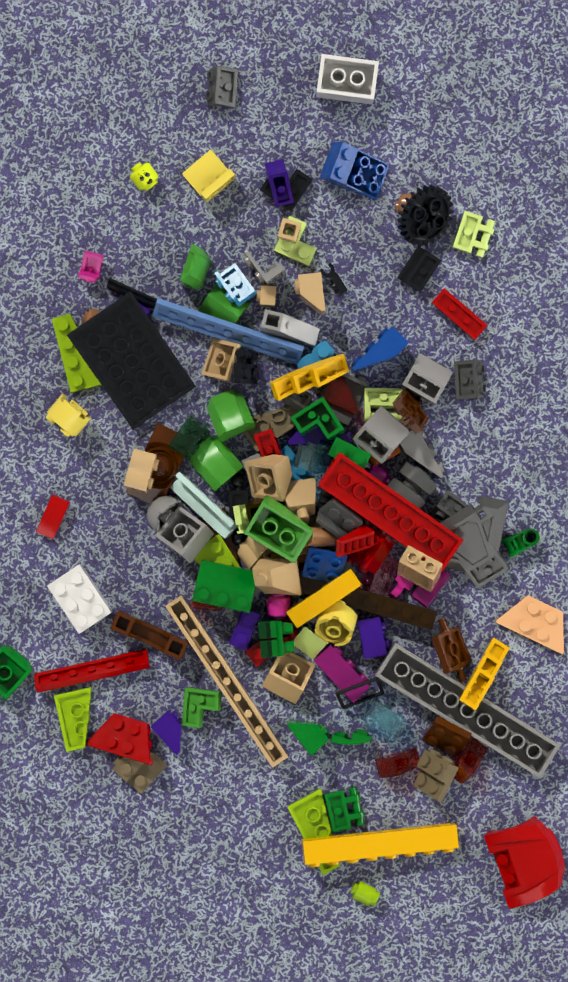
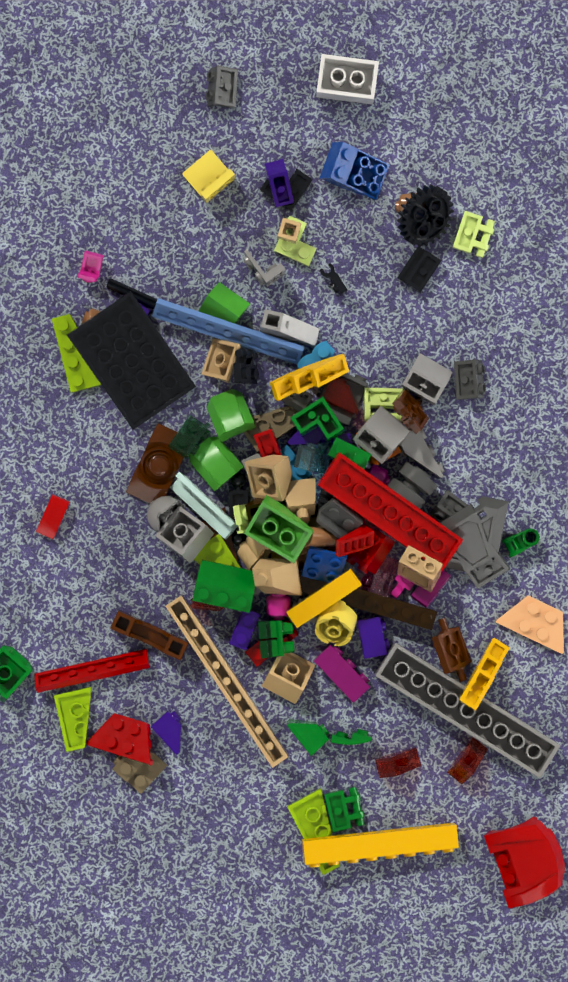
light yellow brick [46,394,92,437] -> none
white brick [47,564,113,634] -> none
tan brick [124,449,159,493] -> none
neon yellow head [130,162,158,191] -> none
bright green slope [180,244,213,290] -> none
bright green plate [182,687,222,728] -> none
bracket [214,263,257,307] -> none
tan plate [256,285,277,308] -> none
yellowish green sticker [293,627,327,659] -> none
tan slope [294,272,326,315] -> none
black piece [336,677,384,709] -> none
lime brick [350,881,380,907] -> none
blue slope [351,326,409,373] -> none
clear light blue brick [362,699,408,741] -> none
dark tan plate [413,748,459,803] -> none
reddish brown plate [422,716,472,757] -> none
red plate [431,288,488,341] -> none

